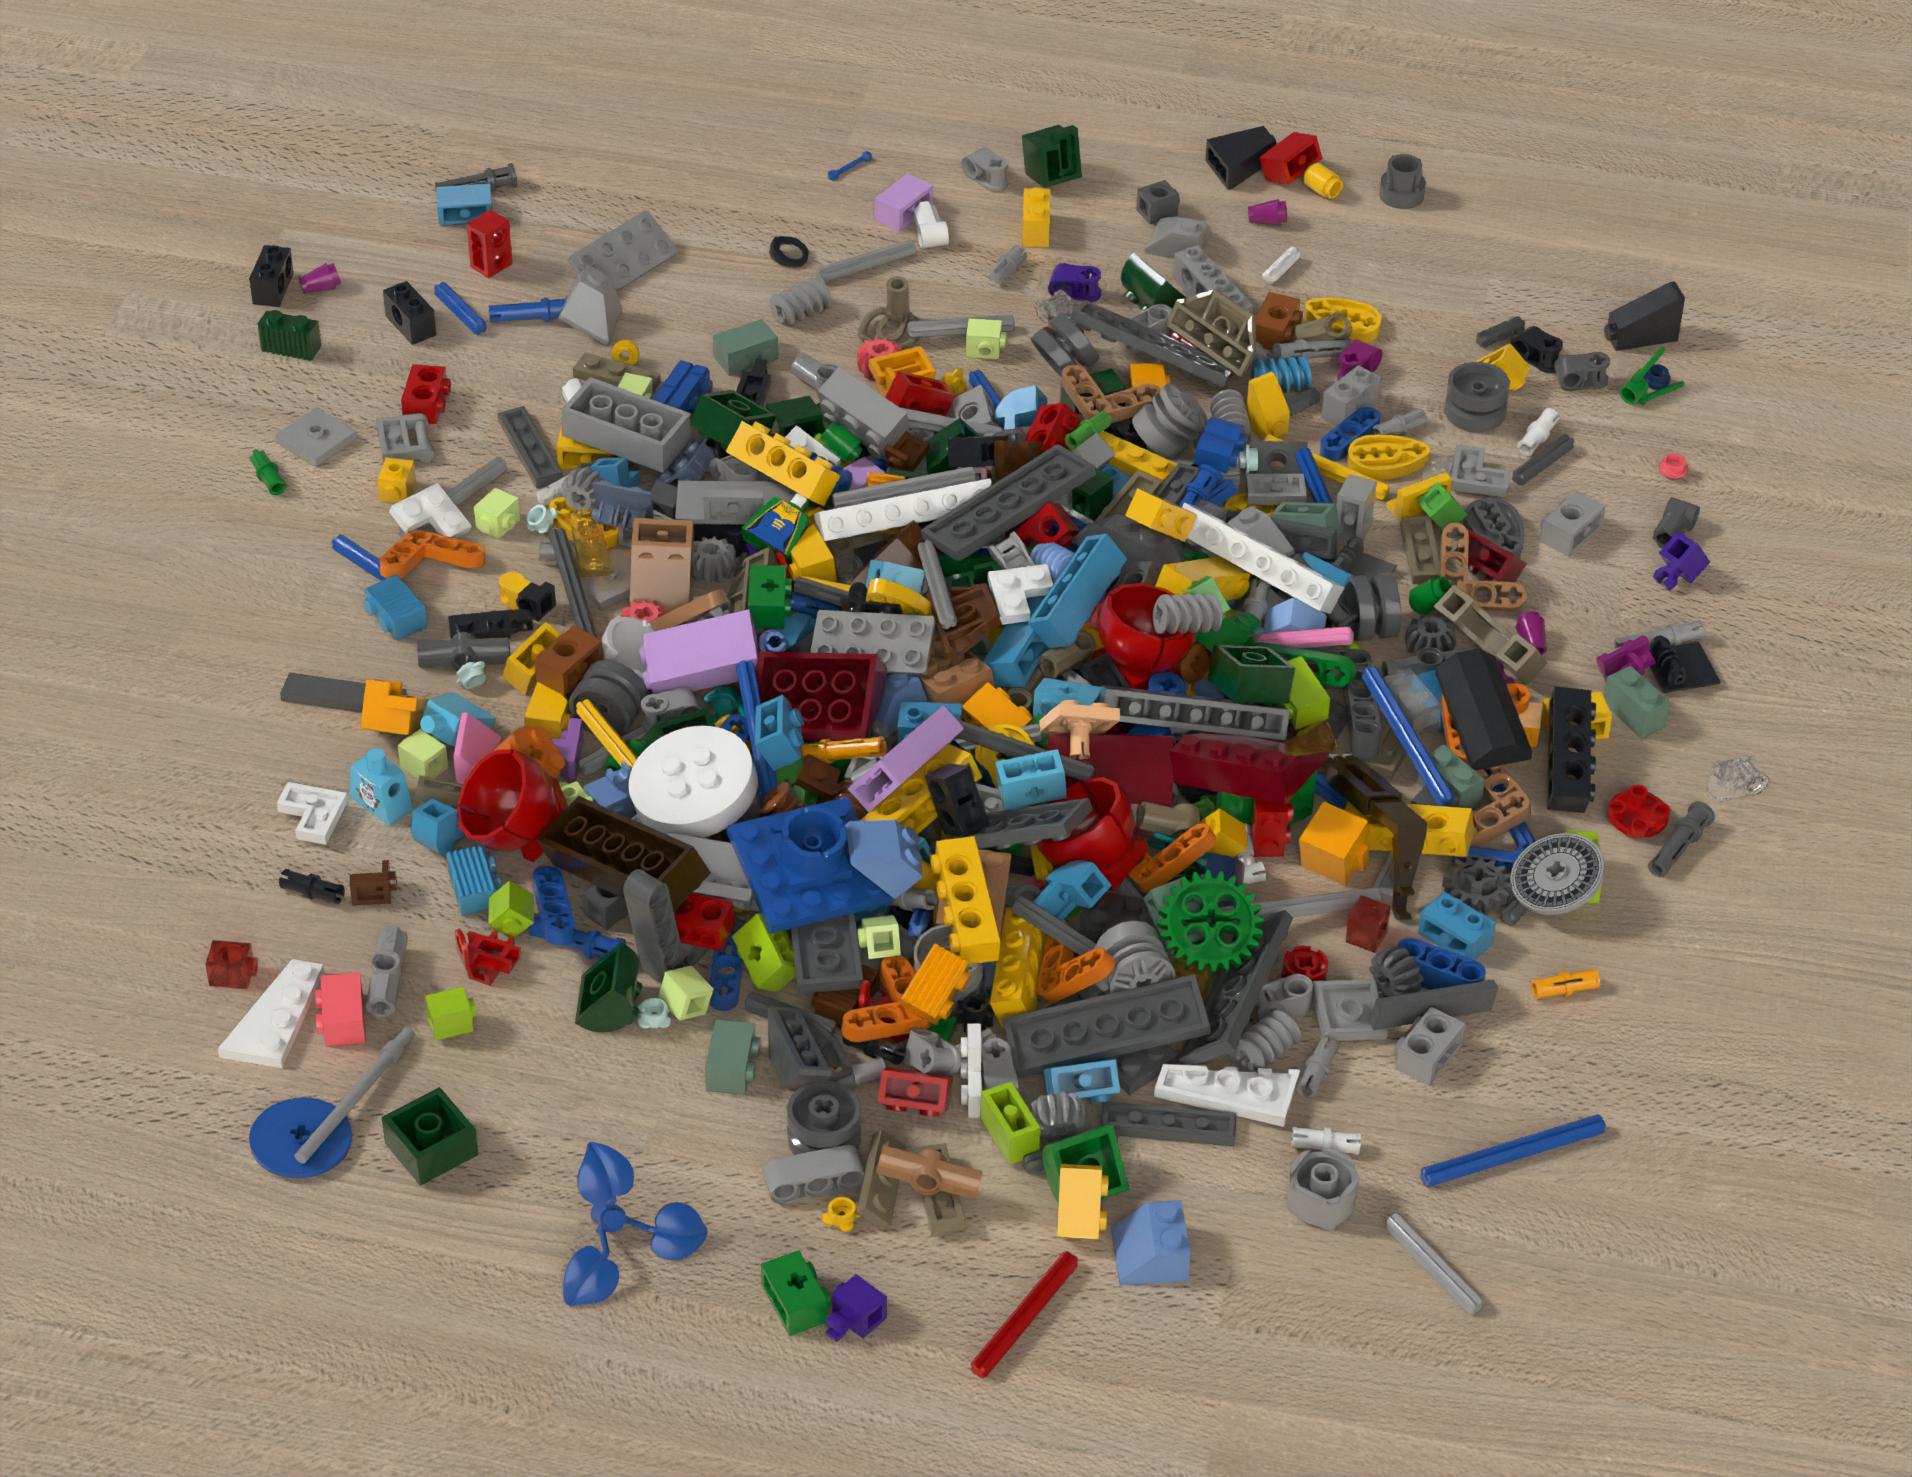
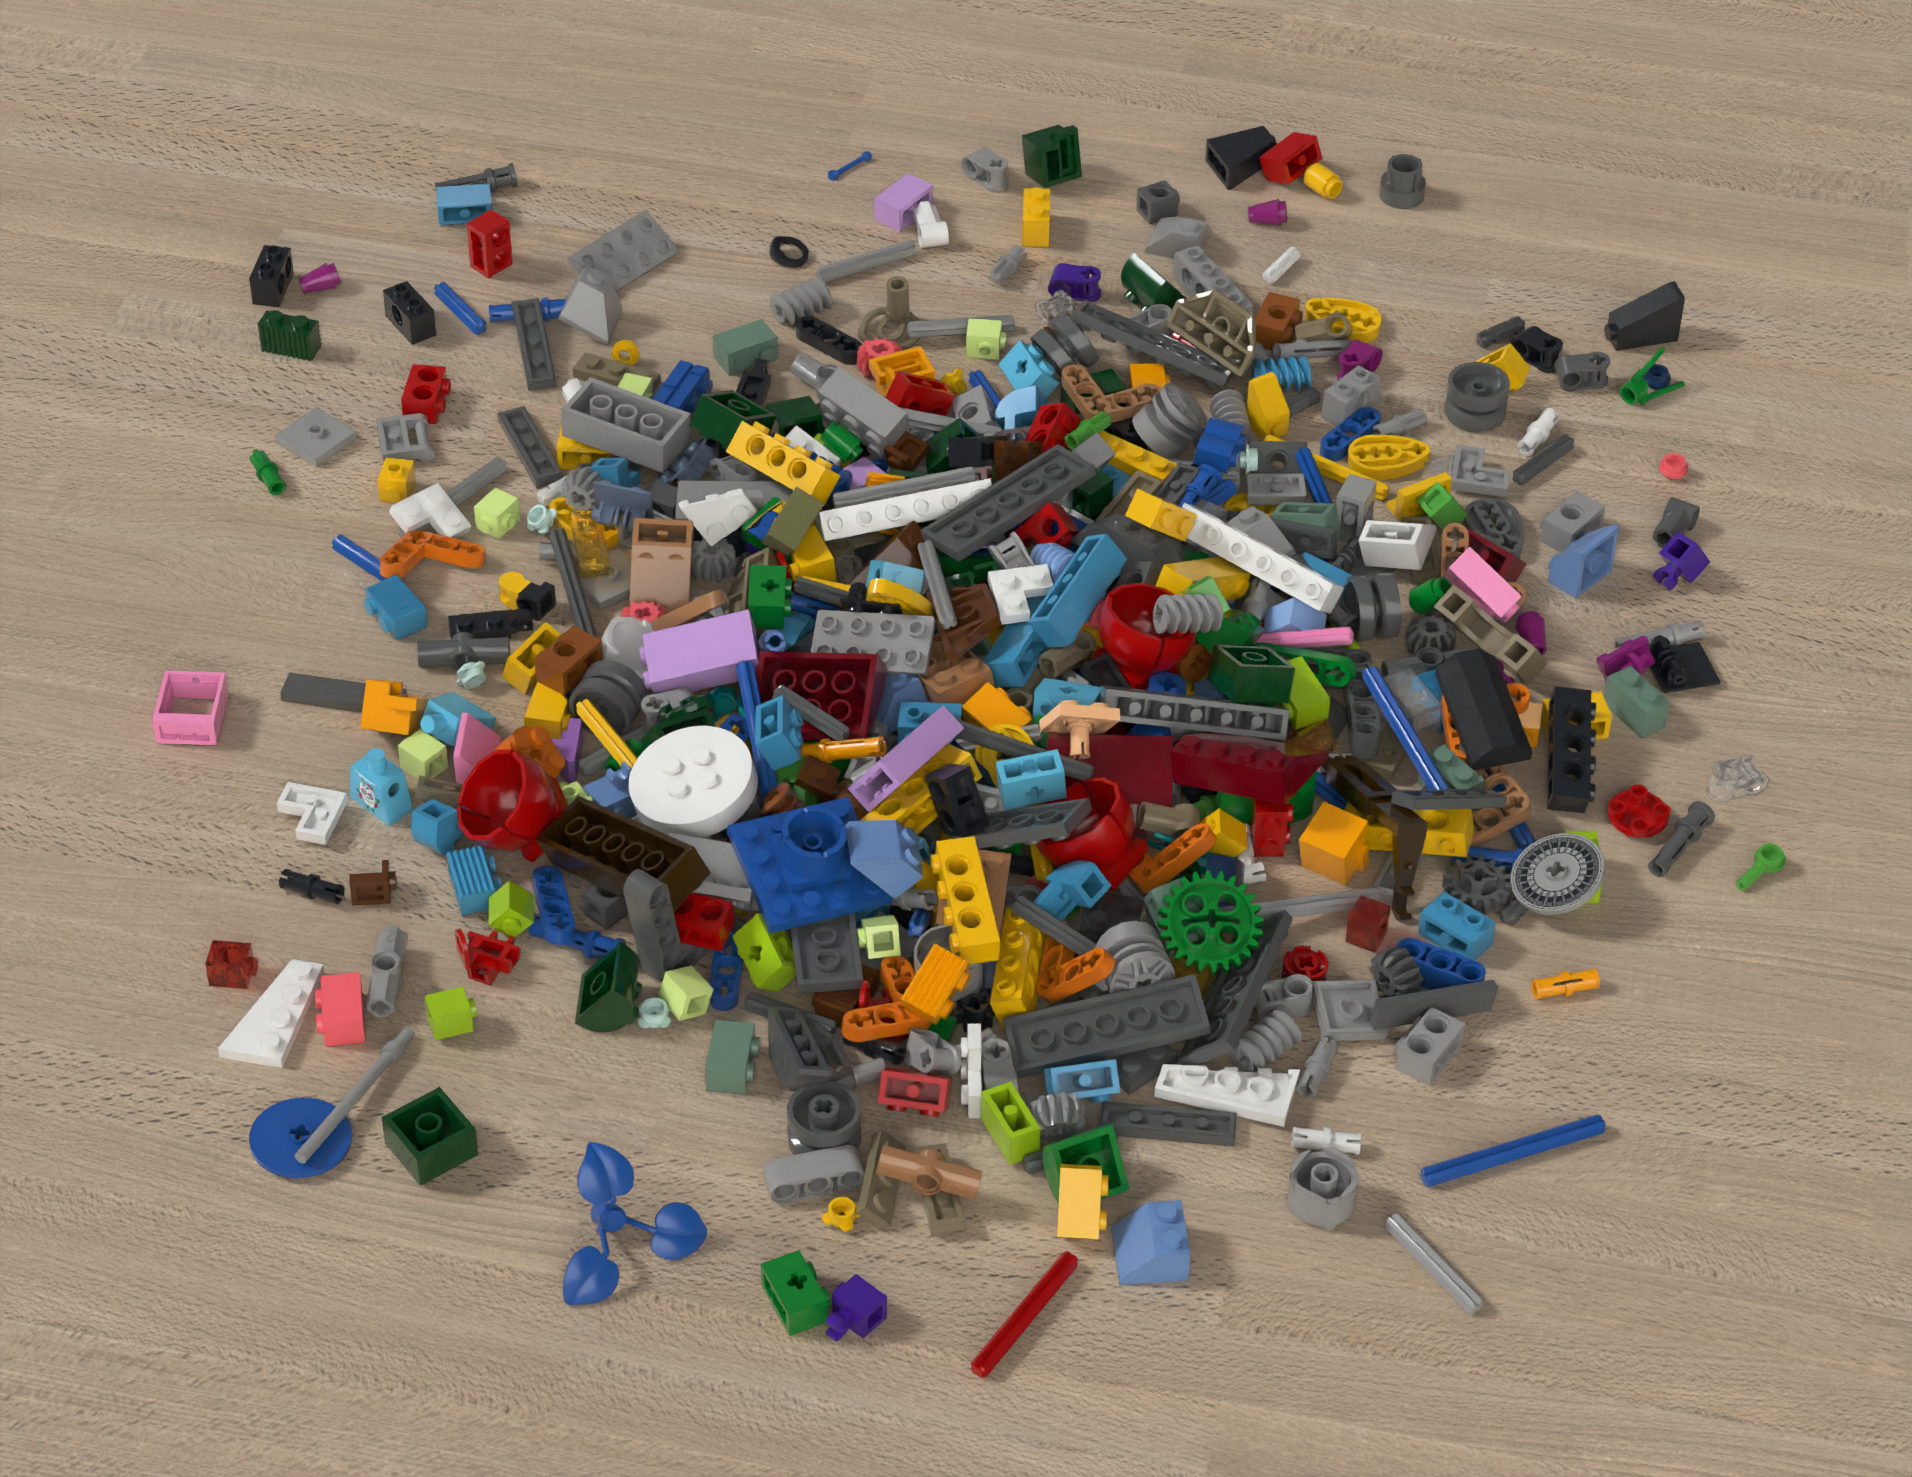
none -> bright pink window [152,670,229,745]
none -> dark grey tile [511,298,556,391]
none -> dark green piece [658,692,715,722]
none -> white wing [678,489,758,546]
none -> olive hinge [761,486,824,556]
none -> dark grey axle [773,685,851,741]
none -> black beam [796,316,862,365]
none -> medium azure brick [998,340,1060,397]
none -> white slope [1359,520,1437,570]
none -> dark grey tile [1391,788,1507,810]
none -> bright pink window [1443,547,1522,624]
none -> medium blue slope [1548,524,1619,599]
none -> bright green plate [1736,843,1786,891]

